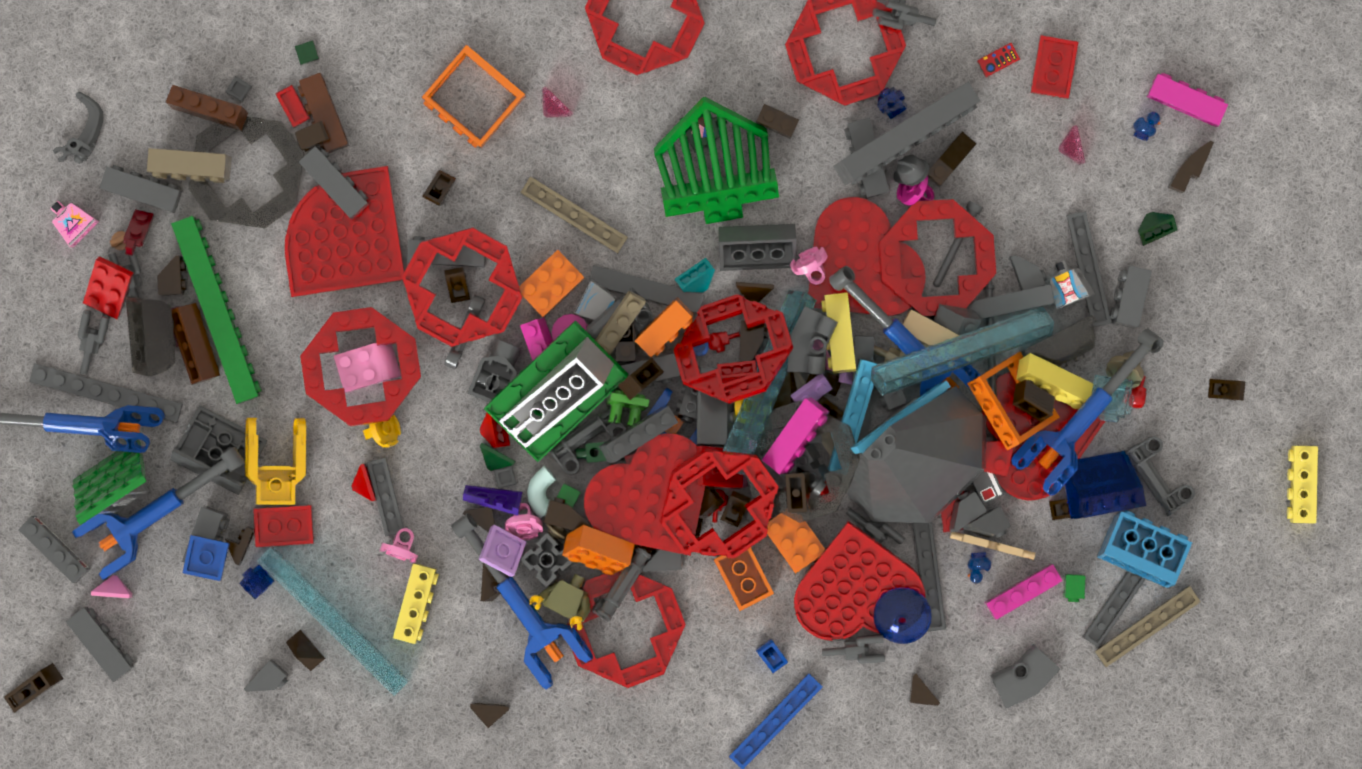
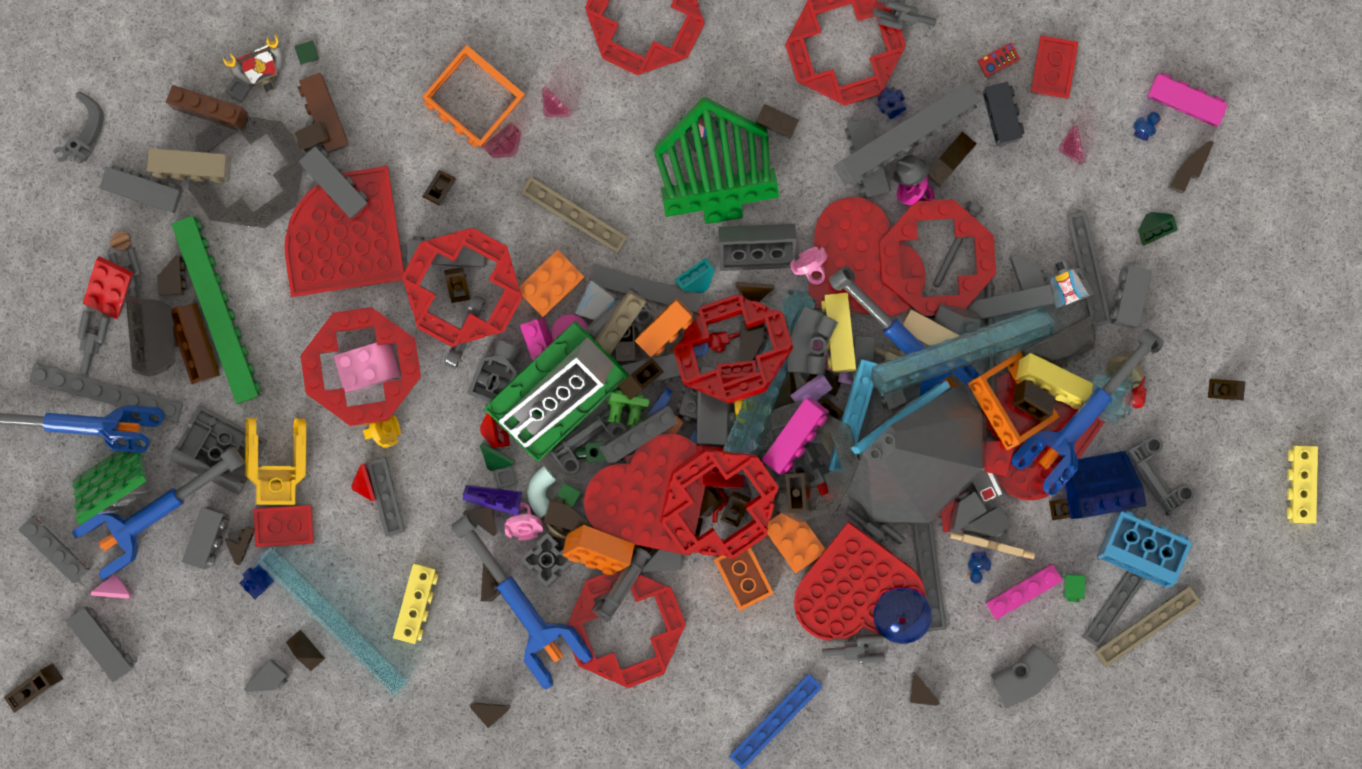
bright pink torso [51,201,99,248] -> none
dark red hinge [123,209,154,256] -> none
blue plate [182,535,230,581] -> none
red tile [275,85,310,128] -> none
bright pink tile [380,528,418,563] -> none
lavender plate [479,525,526,577] -> none
olive torso [529,574,591,630] -> none
blue slope [756,639,788,673] -> none
dark grey plate [809,478,827,496] -> none
none -> torso [223,34,283,93]
none -> clear pink slope [483,122,521,158]
none -> black brick [982,82,1025,147]

